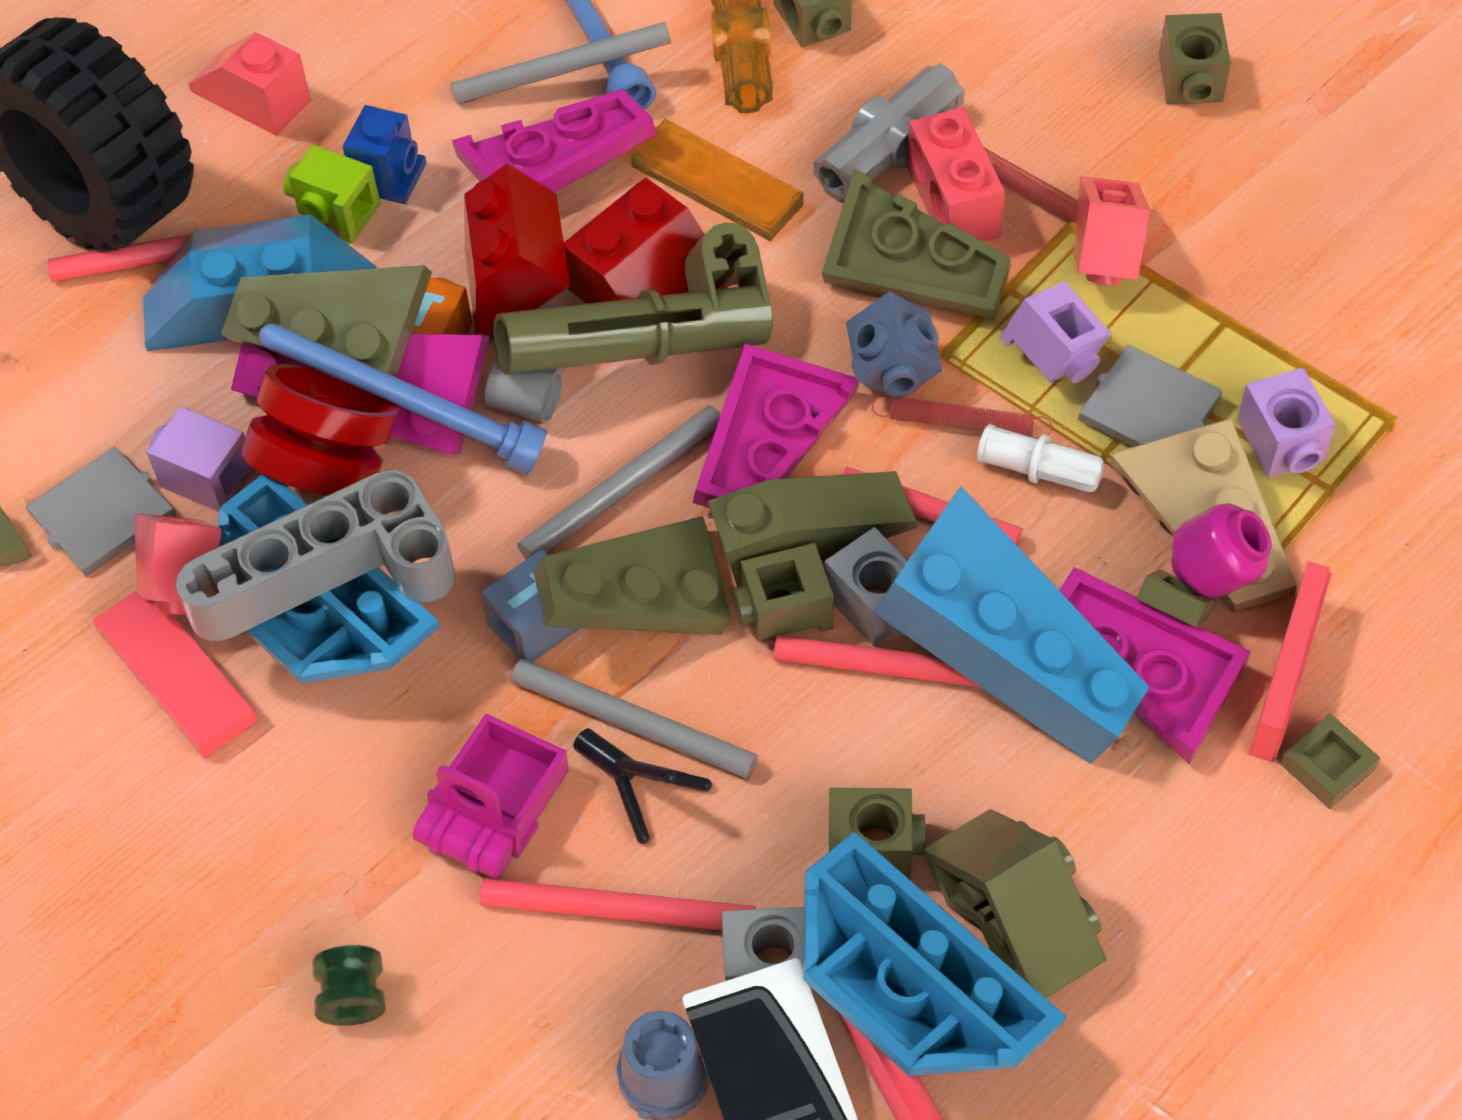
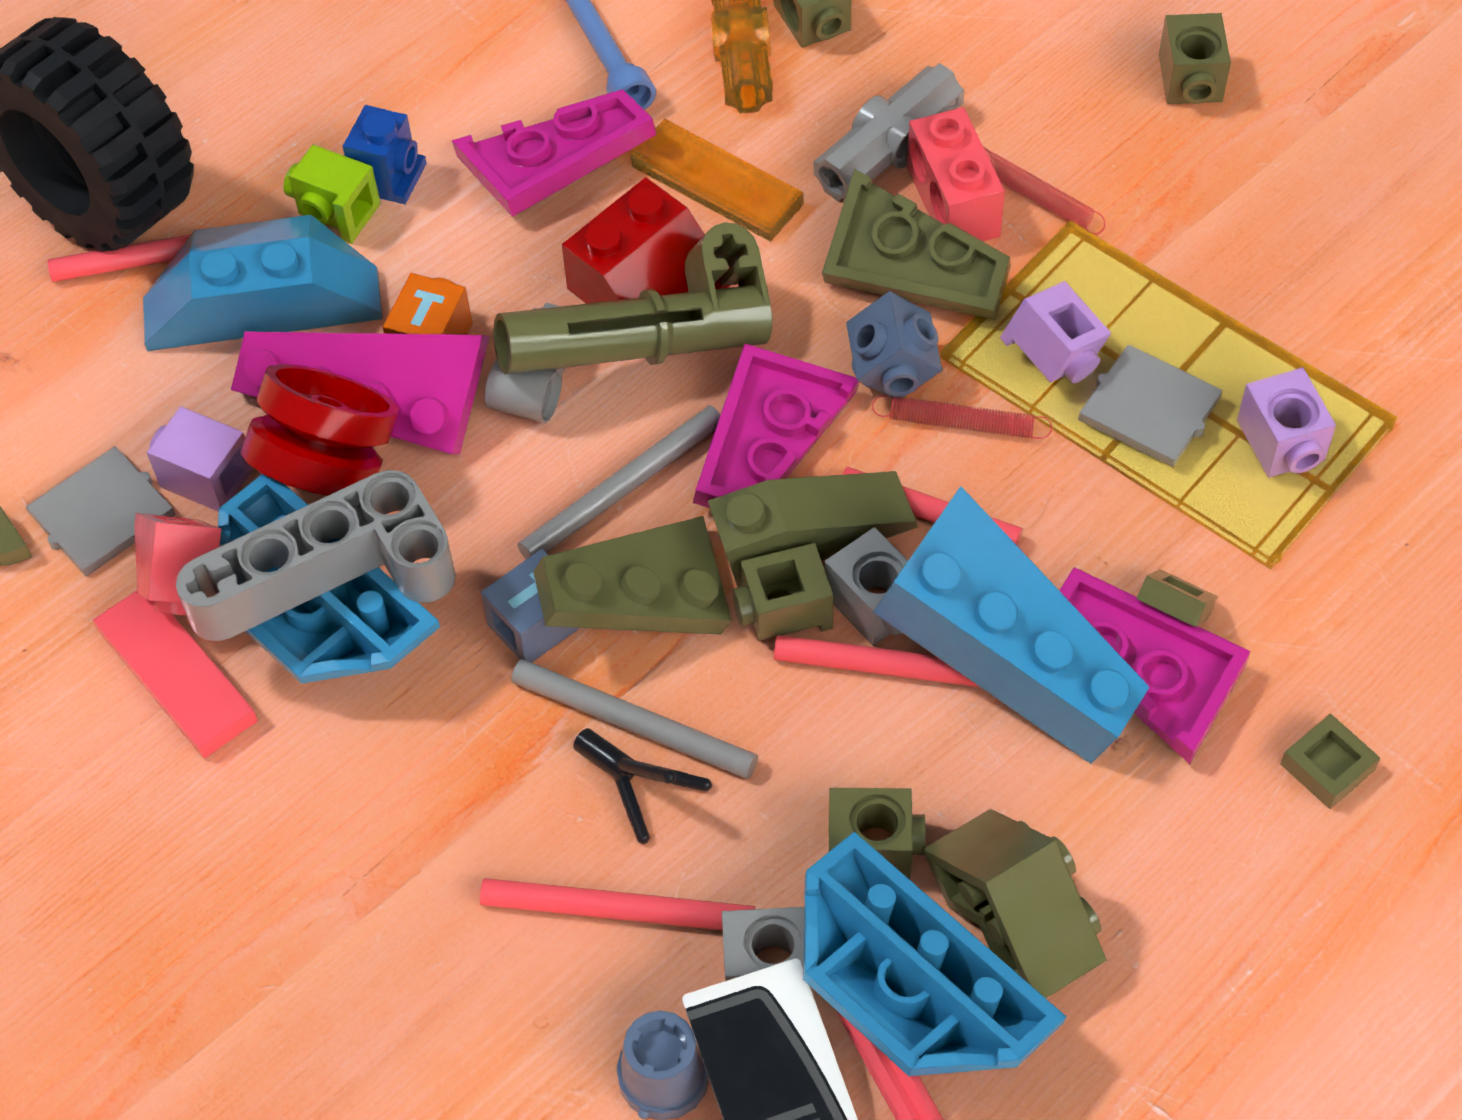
coral slope [189,32,311,136] -> none
olive wing [221,265,432,377] -> none
medium blue piece [259,324,547,475] -> none
clear green wheel [312,945,386,1026] -> none
dark pink piece [413,714,569,879] -> none
light grey bar [451,22,671,104] -> none
red slope [464,163,570,341] -> none
white axle [977,424,1104,492] -> none
coral slope [1074,176,1150,286] -> none
tan wing [1110,418,1297,613] -> none
dark pink head [1171,503,1272,599] -> none
coral tile [1249,561,1332,762] -> none

